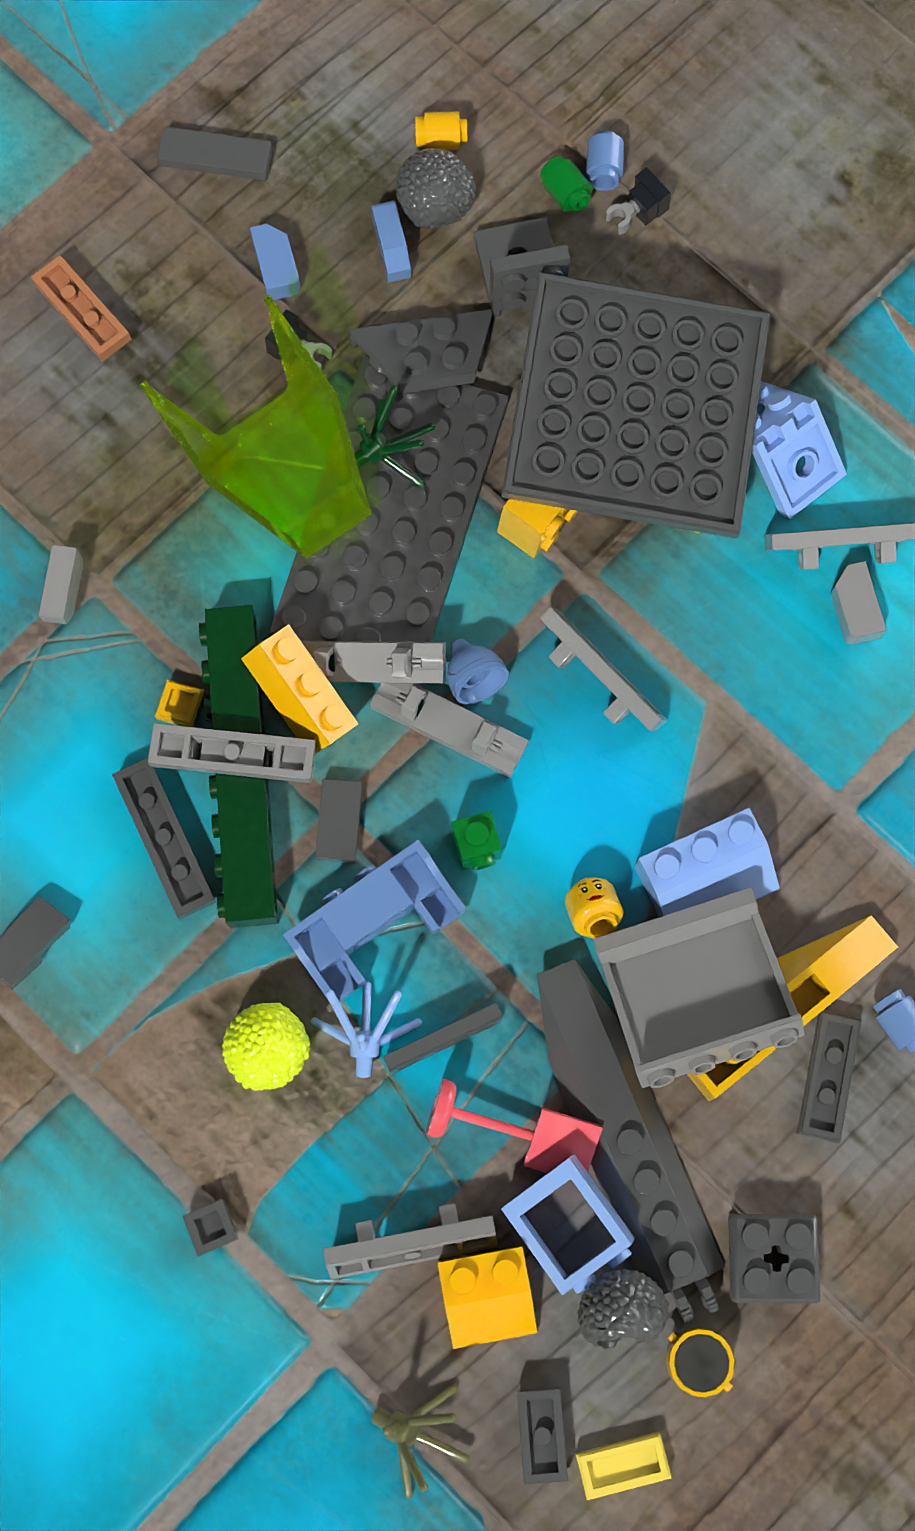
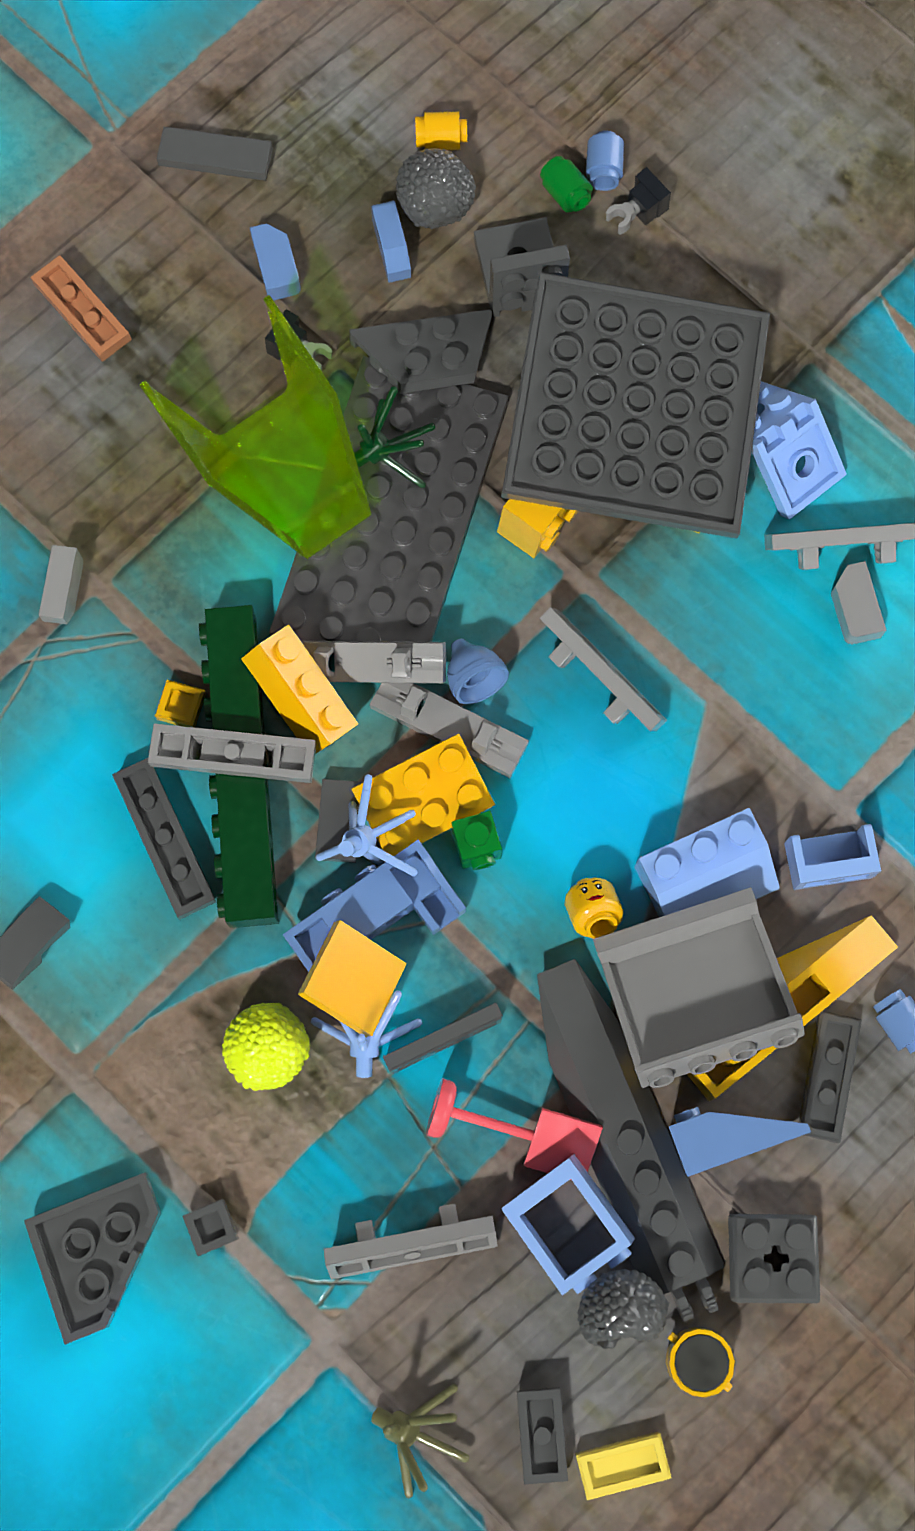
yellow slope [437,1246,537,1349] -> none
none -> dark grey plate [24,1172,161,1344]
none -> yellow tile [298,920,407,1037]
none -> light blue plant [316,774,418,876]
none -> yellow plate [351,733,495,856]
none -> medium blue slope [669,1107,811,1177]
none -> light blue panel [784,824,881,890]

